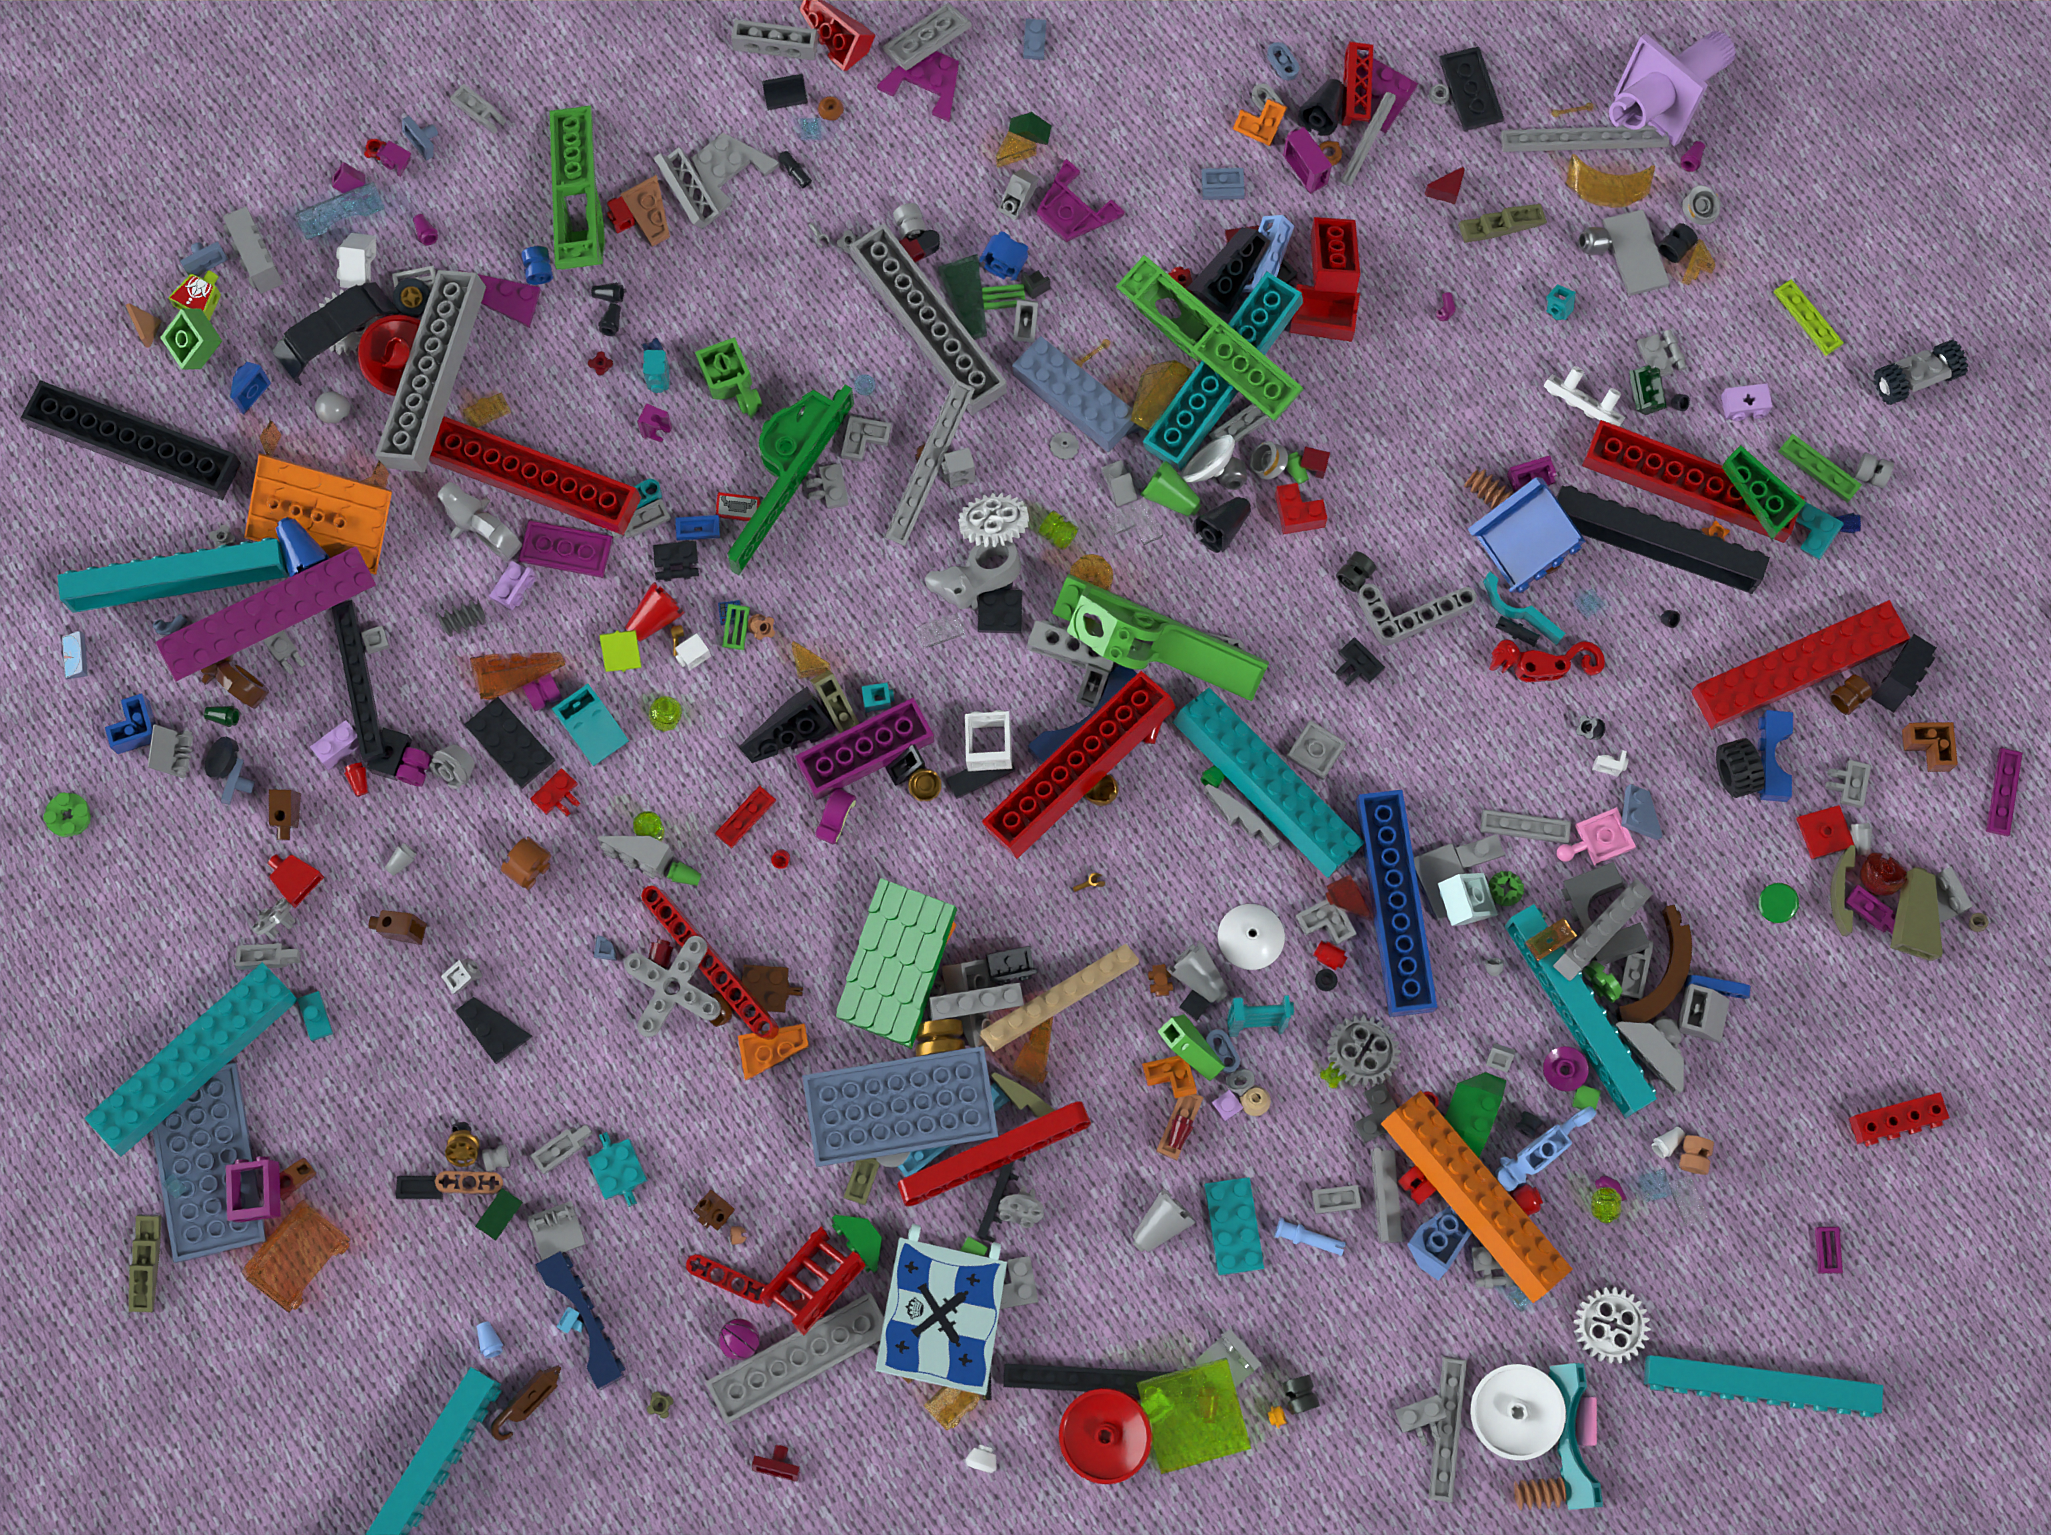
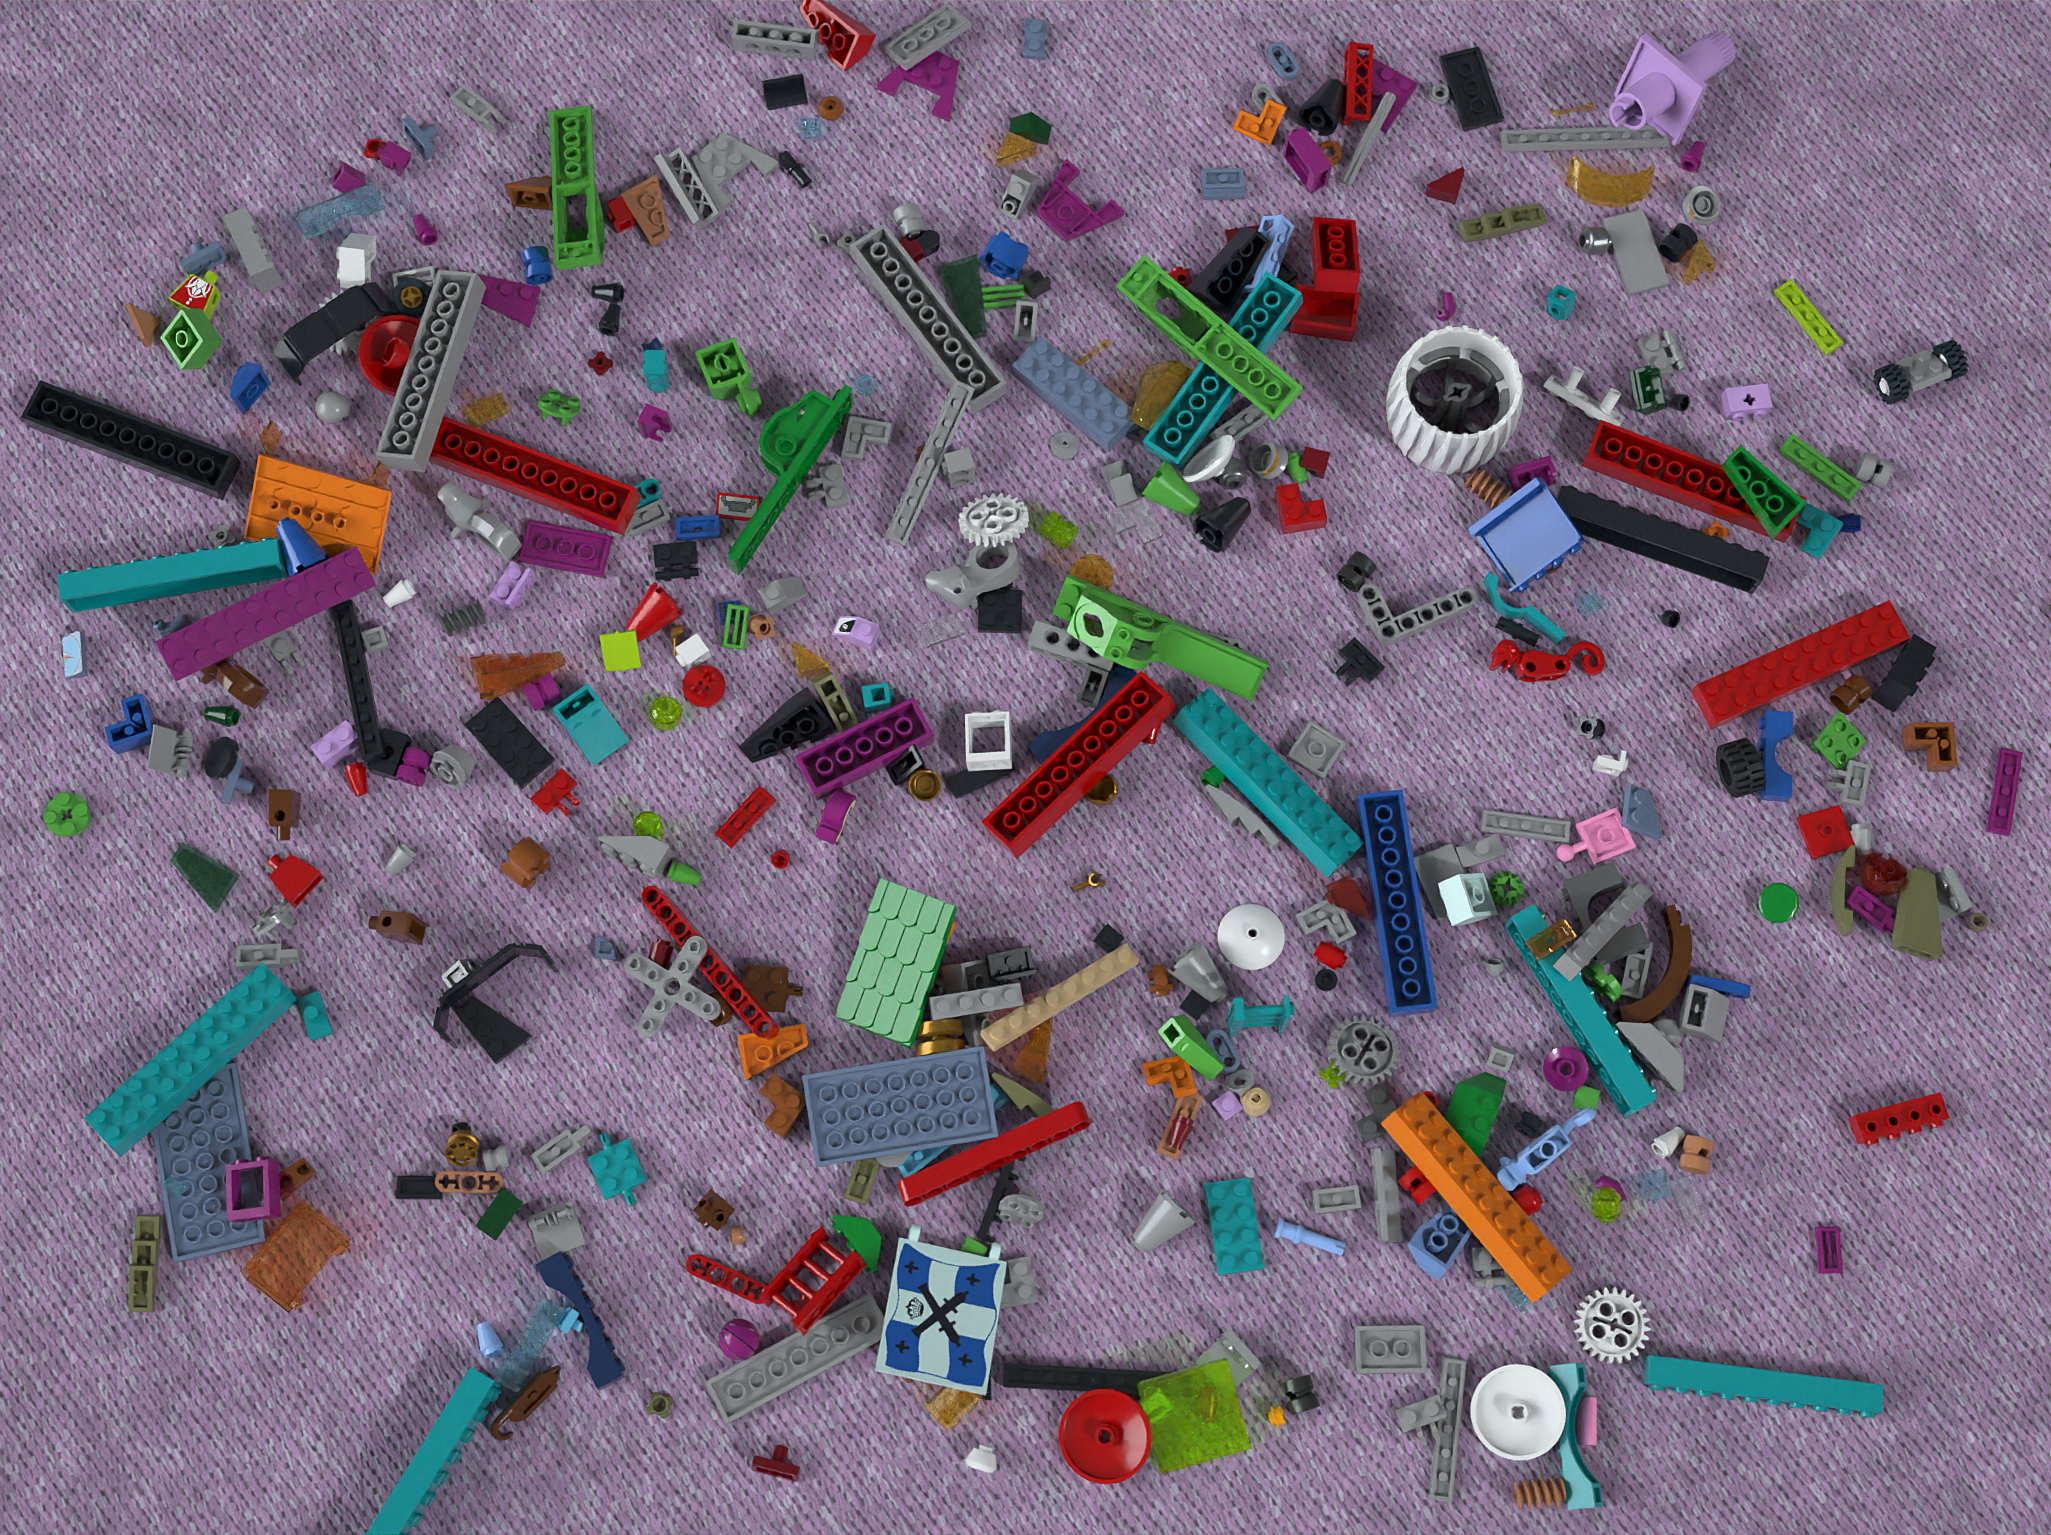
none -> clear green wing [170,842,240,913]
none -> white cone [383,579,417,608]
none -> black windscreen [433,942,559,1049]
none -> clear light blue arch [493,1296,566,1393]
none -> dark orange slope [506,176,553,211]
none -> bright green plate [537,389,581,426]
none -> red plate [682,665,726,708]
none -> light grey slope [758,576,808,616]
none -> dark orange brick [759,1073,807,1140]
none -> lavender slope [831,616,880,652]
none -> black plate [1093,924,1125,954]
none -> light grey plate [1354,1325,1427,1374]
none -> white wheel [1386,325,1523,475]
none -> bright green hinge [1811,711,1866,771]

